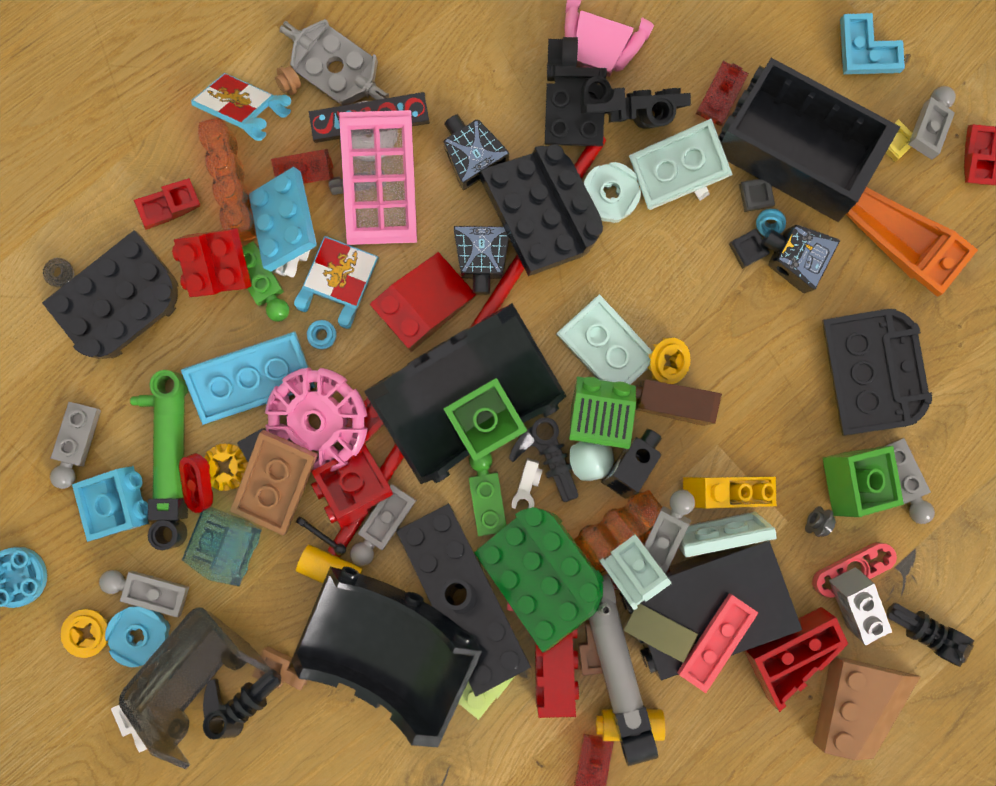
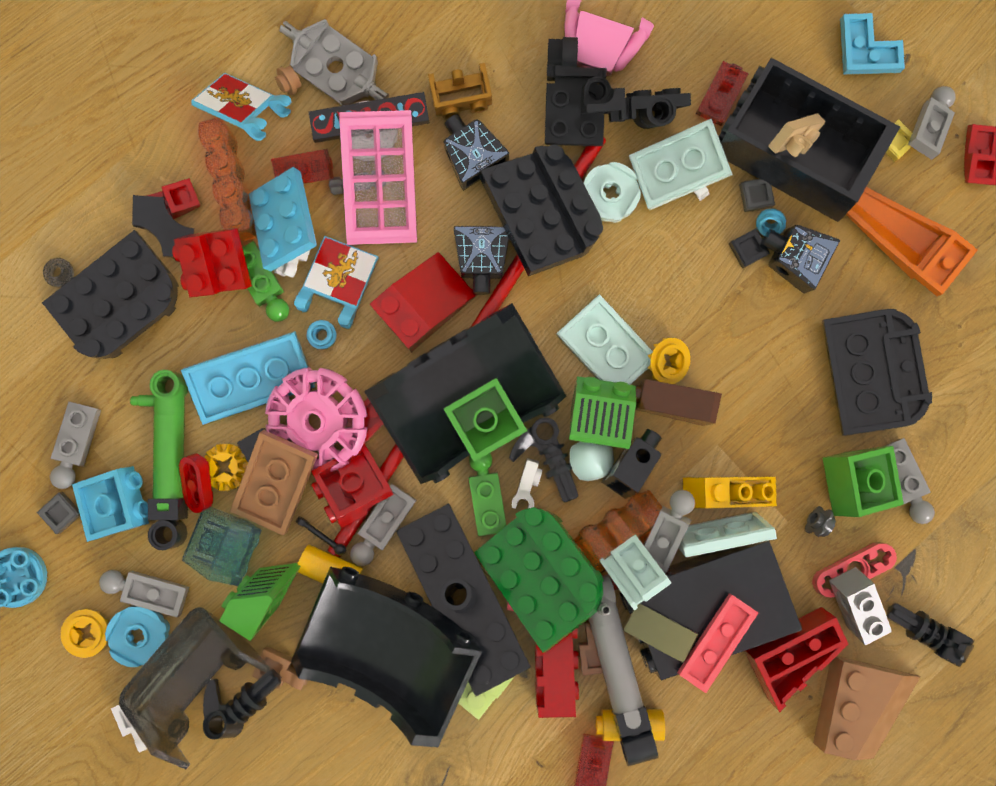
none -> dark grey tile [37,492,80,534]
none -> black tile [132,195,194,258]
none -> bright green slope [219,563,301,641]
none -> pearl gold window [428,63,492,119]
none -> tan plate [768,113,826,157]

